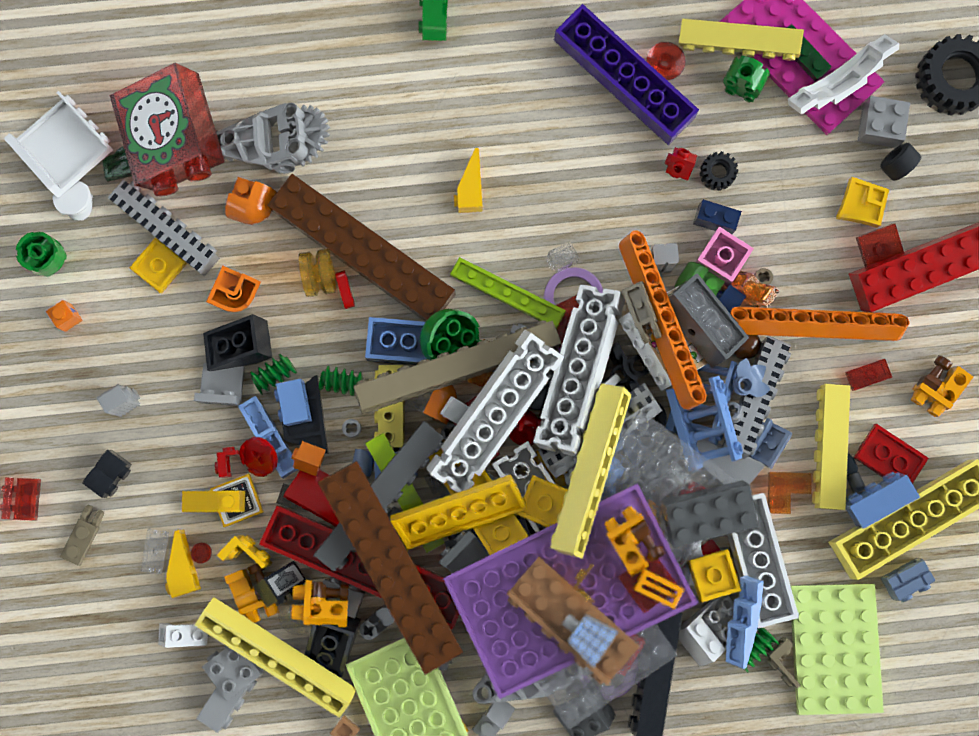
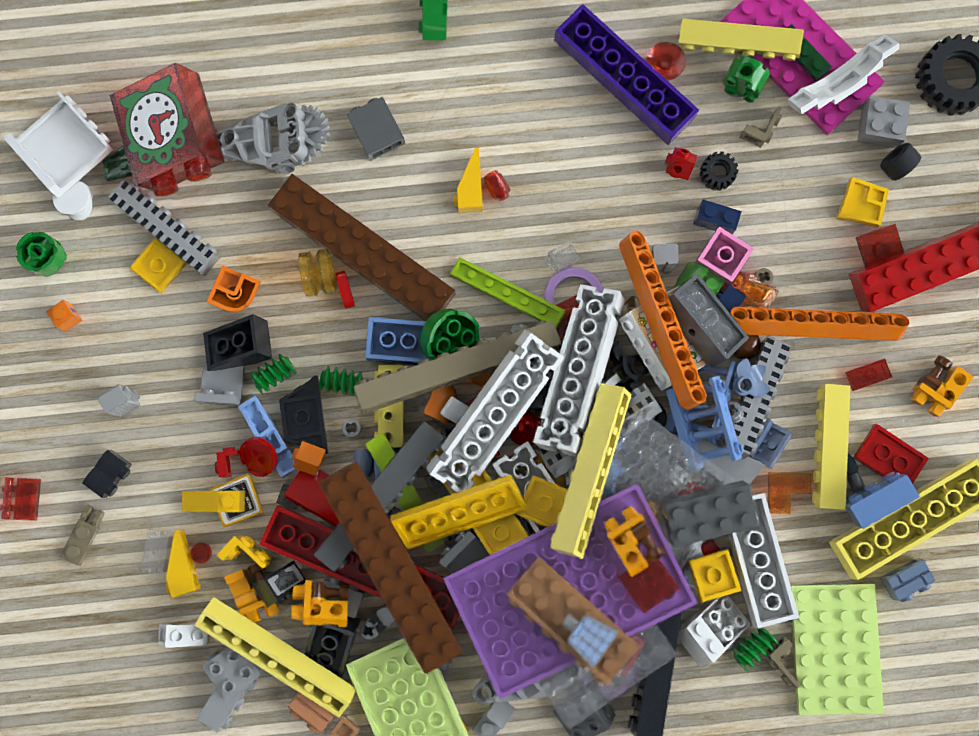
orange brick [225,177,277,225] -> none
medium blue brick [274,379,312,426] -> none
clear yellow bracket [573,563,595,604] -> none
dark tan hinge [622,281,662,344] -> none
light orange tile [633,568,684,609] -> none
light blue slope [726,575,763,669] -> none
none -> nougat brick [288,692,335,733]
none -> dark grey brick [347,96,405,161]
none -> clear red brick [484,170,511,201]
none -> dark tan bracket [739,106,782,148]

